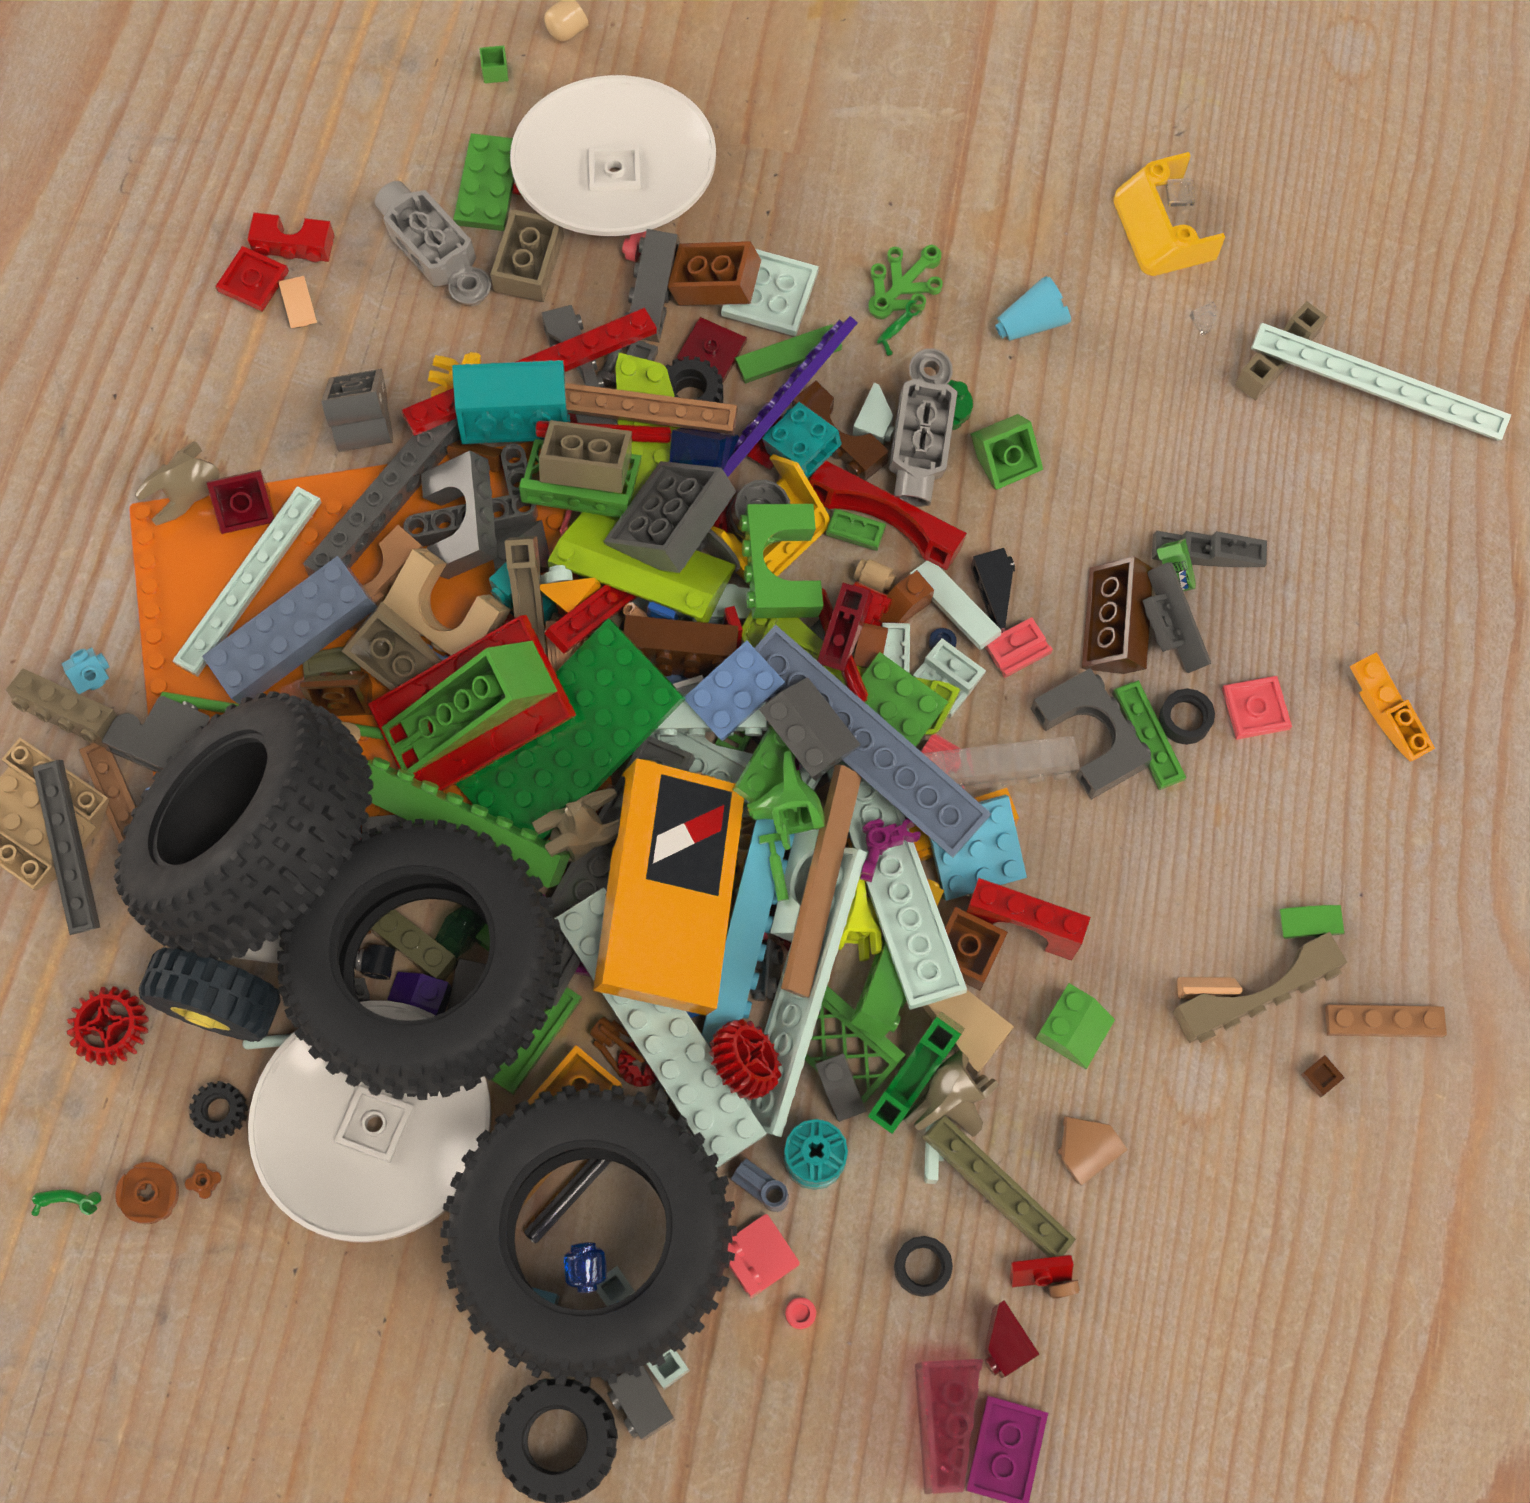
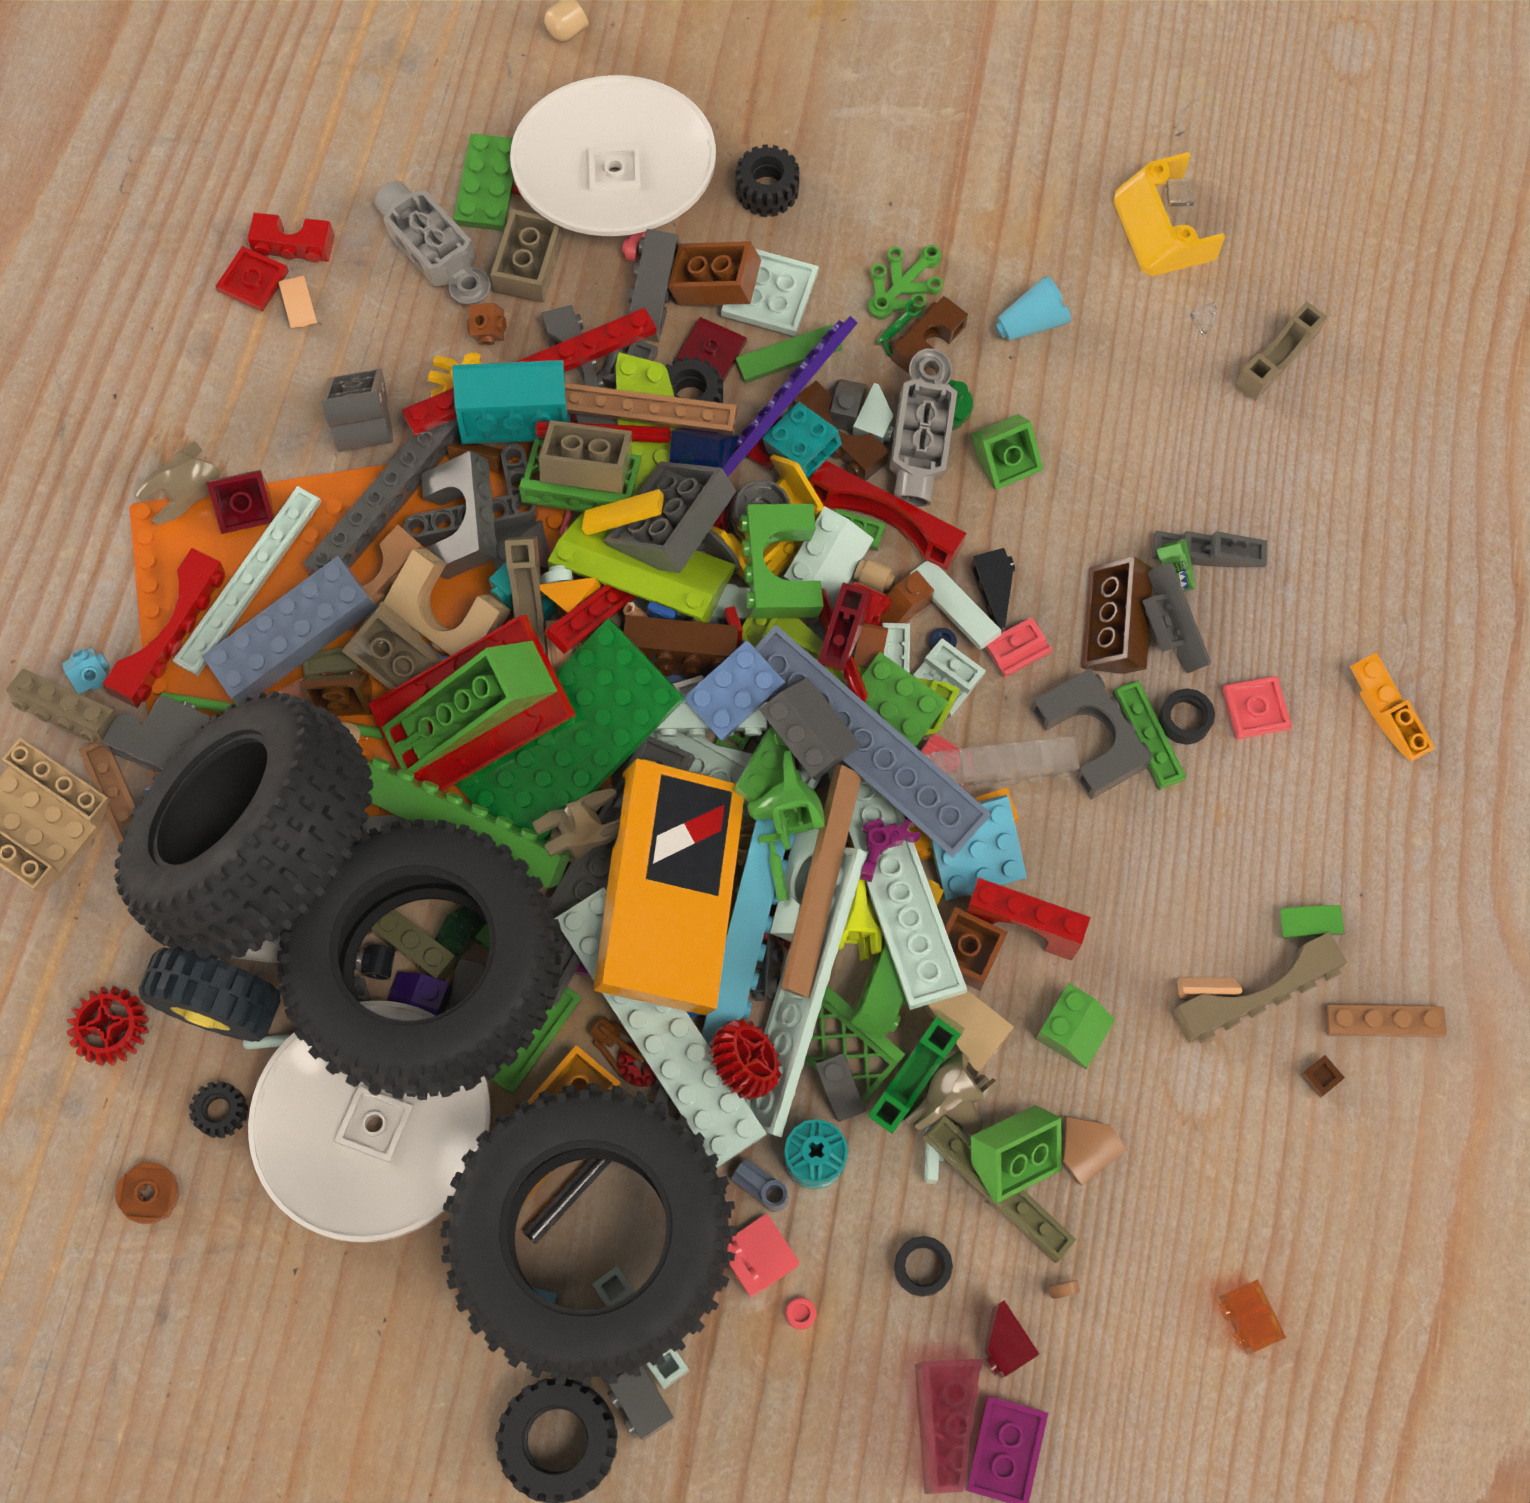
green piece [31,1189,101,1216] -> none
dark grey tile [32,760,100,935] -> none
dark orange plate [185,1163,221,1199] -> none
bright green piece [479,45,509,84] -> none
clear blue head [563,1242,607,1293] -> none
red plate [1010,1255,1074,1288] -> none
light aqua plate [1251,323,1511,441] -> none
none -> red arch [102,548,225,709]
none -> dark orange brick [467,303,507,345]
none -> yellow tile [582,489,664,536]
none -> black tyre [735,144,800,217]
none -> light aqua slope [784,506,874,610]
none -> dark grey slope [830,379,867,432]
none -> reddish brown arch [892,296,968,374]
none -> bright green slope [971,1105,1062,1203]
none -> clear orange brick [1219,1279,1286,1355]

